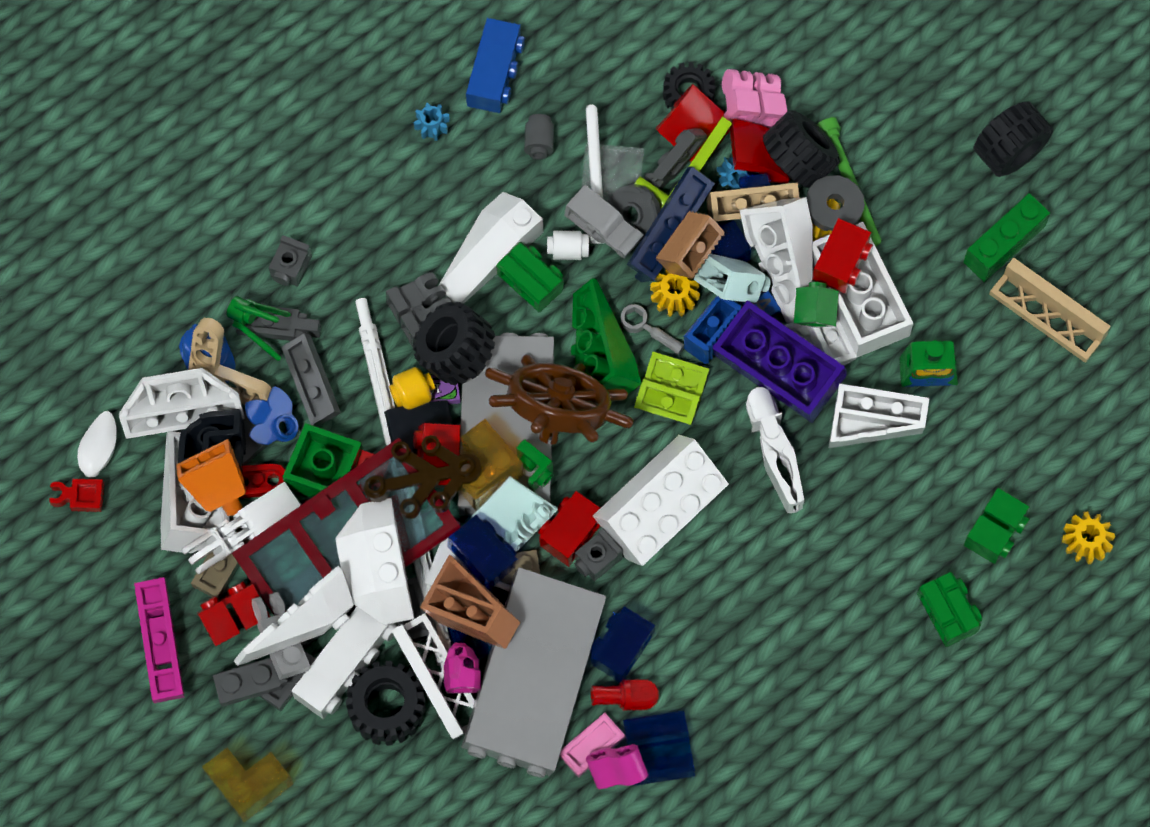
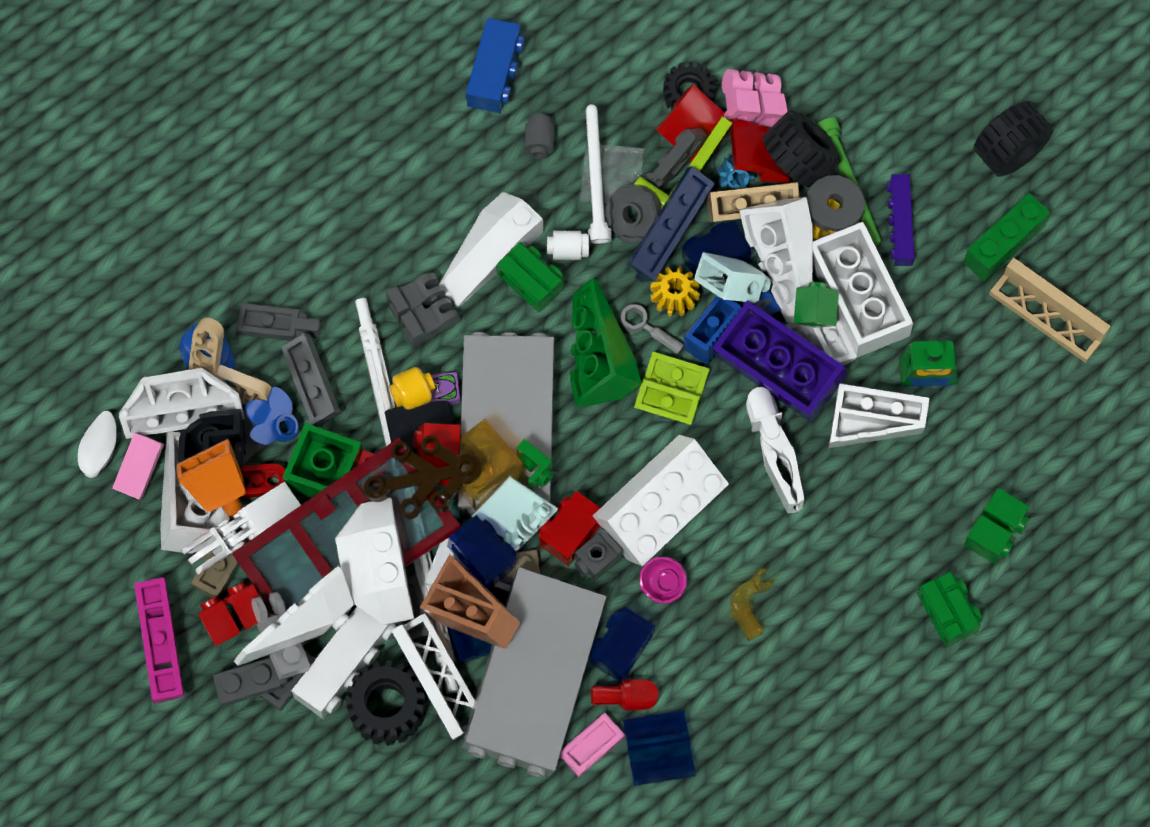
red plate [49,479,104,512] -> none
clear yellow brick [202,748,293,823] -> none
green plant [226,296,291,361] -> none
dark grey brick [269,235,312,287] -> none
black tyre [413,302,495,385] -> none
dark azure gear [414,103,450,141] -> none
dark pink rock [444,643,481,693] -> none
reddish brown piece [485,355,633,445] -> none
light grey piece [564,185,644,259] -> none
dark pink axle [586,744,648,789] -> none
medium nougat brick [656,211,724,278] -> none
clear blue tile [739,174,771,189] -> none
red brick [812,218,873,294] -> none
yellow gear [1062,511,1115,565] -> none
none -> bright pink tile [112,432,164,500]
none -> dark pink hair [640,557,687,604]
none -> clear yellow piece [730,569,774,641]
none -> dark purple piece [887,174,915,266]

